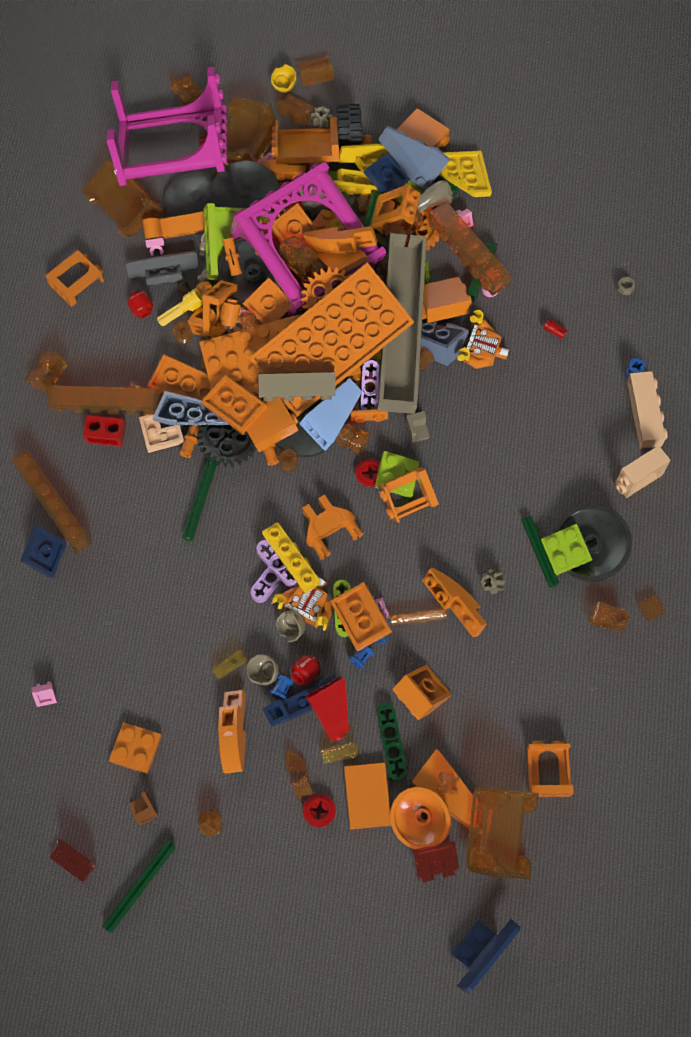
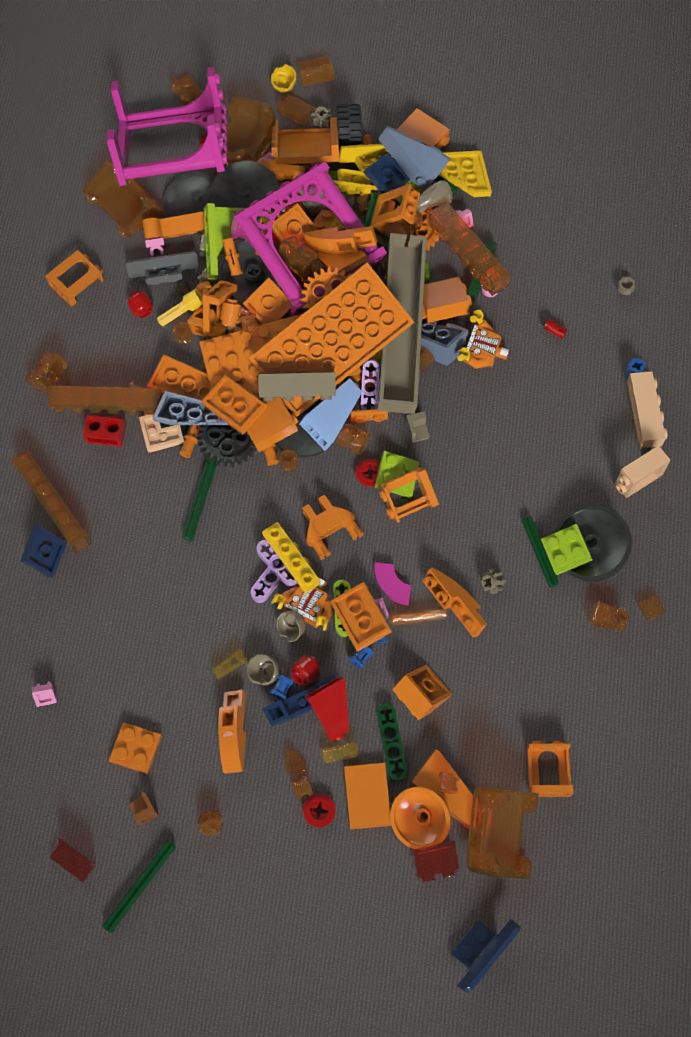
none -> dark pink tile [375,562,411,606]

